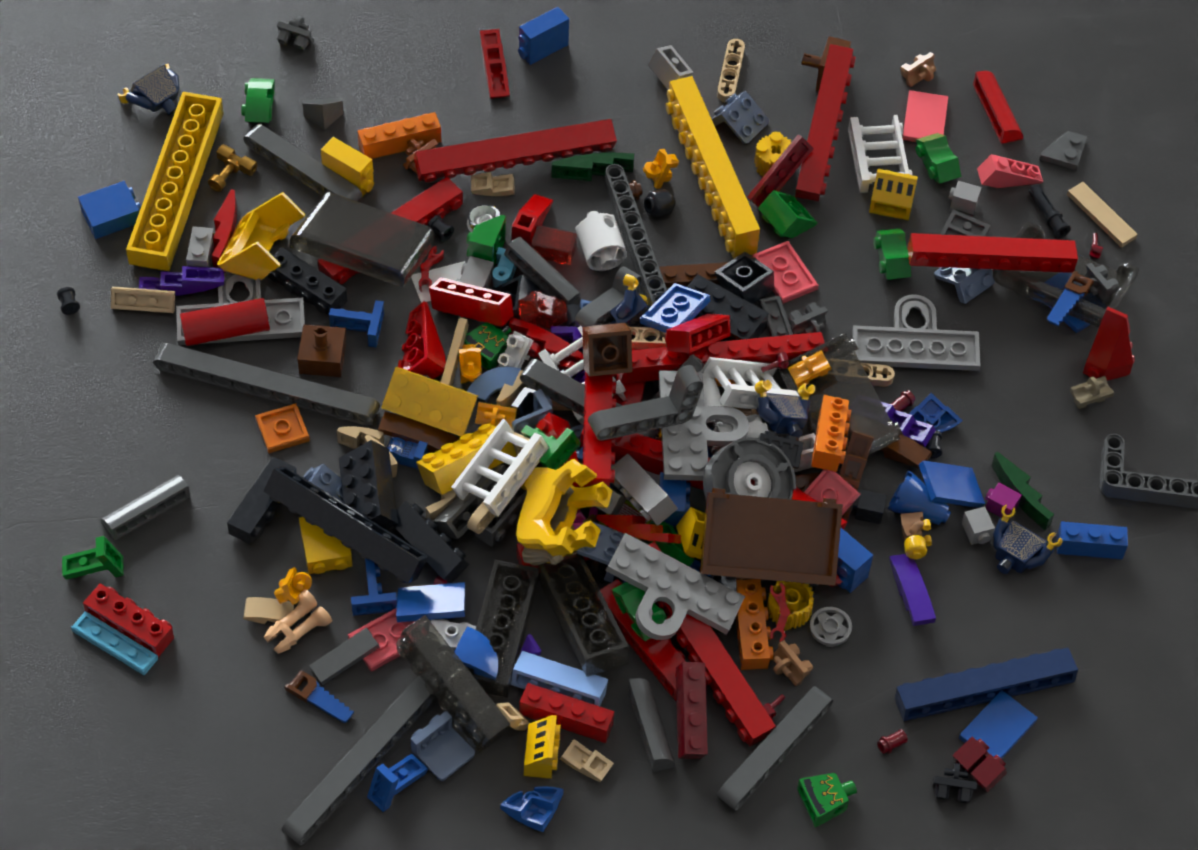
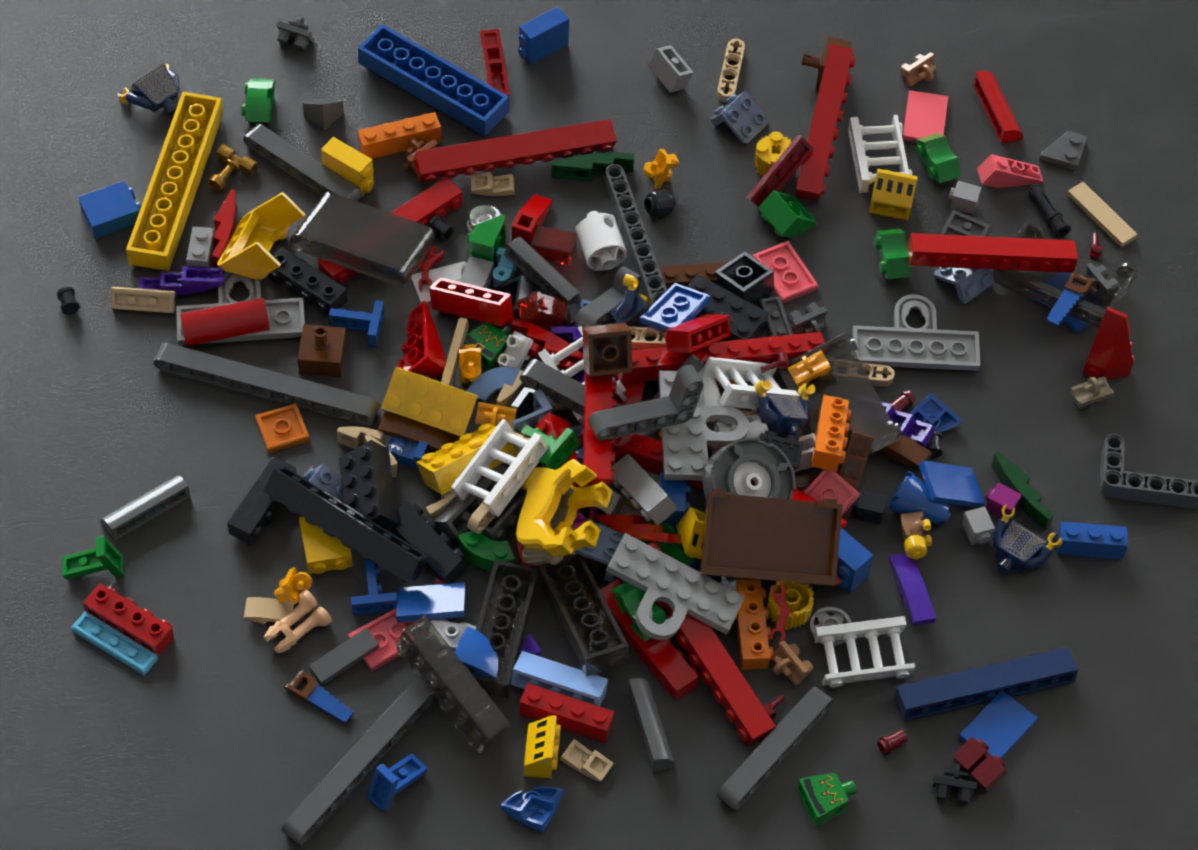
sand blue bracket [411,711,475,781] -> none
tan slope [494,703,530,731] -> none
reddish brown plate [629,180,642,200] -> none
yellow brick [666,76,760,259] -> none
dark red brick [676,662,708,759] -> none
none -> blue brick [358,24,509,137]
none -> green brick [458,531,515,574]
none -> white fence [813,616,915,688]

